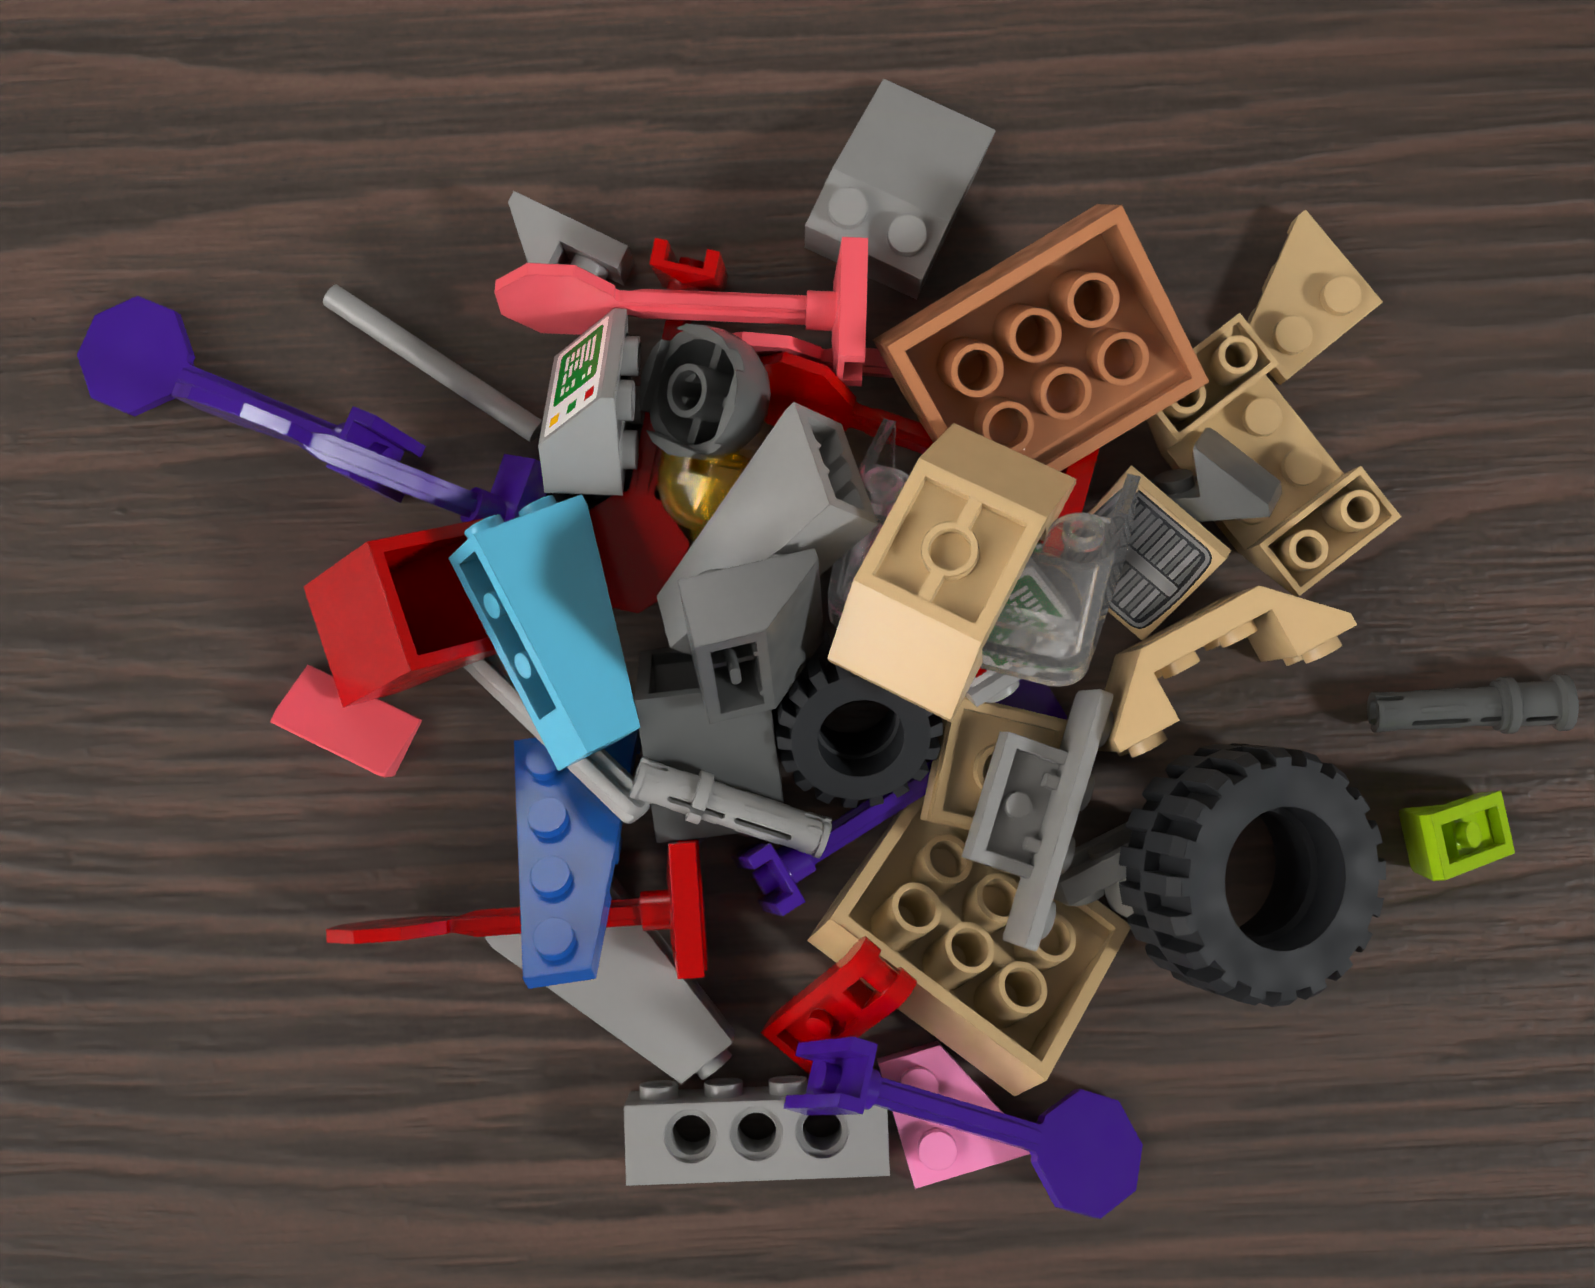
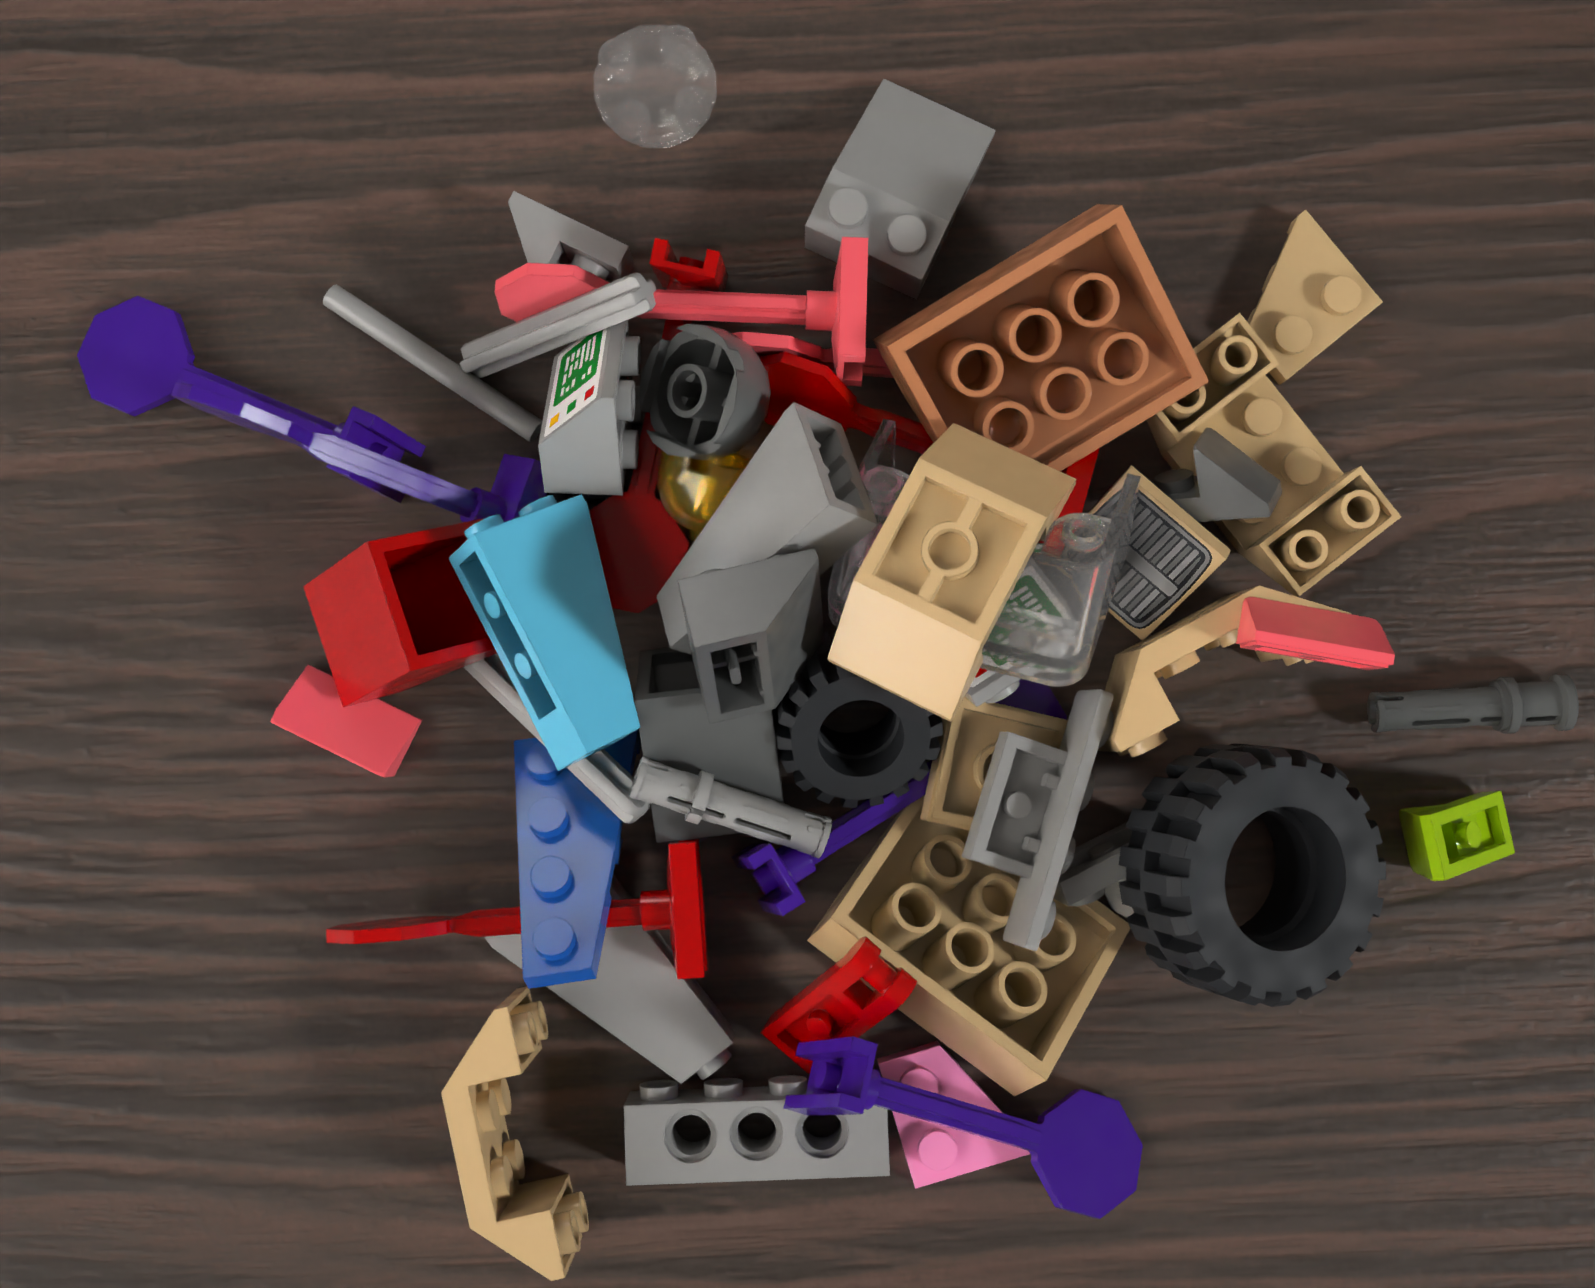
none -> tan slope [441,986,589,1281]
none -> light grey axle [459,272,657,379]
none -> clear dish [593,24,717,148]
none -> coral slope [1236,597,1395,670]

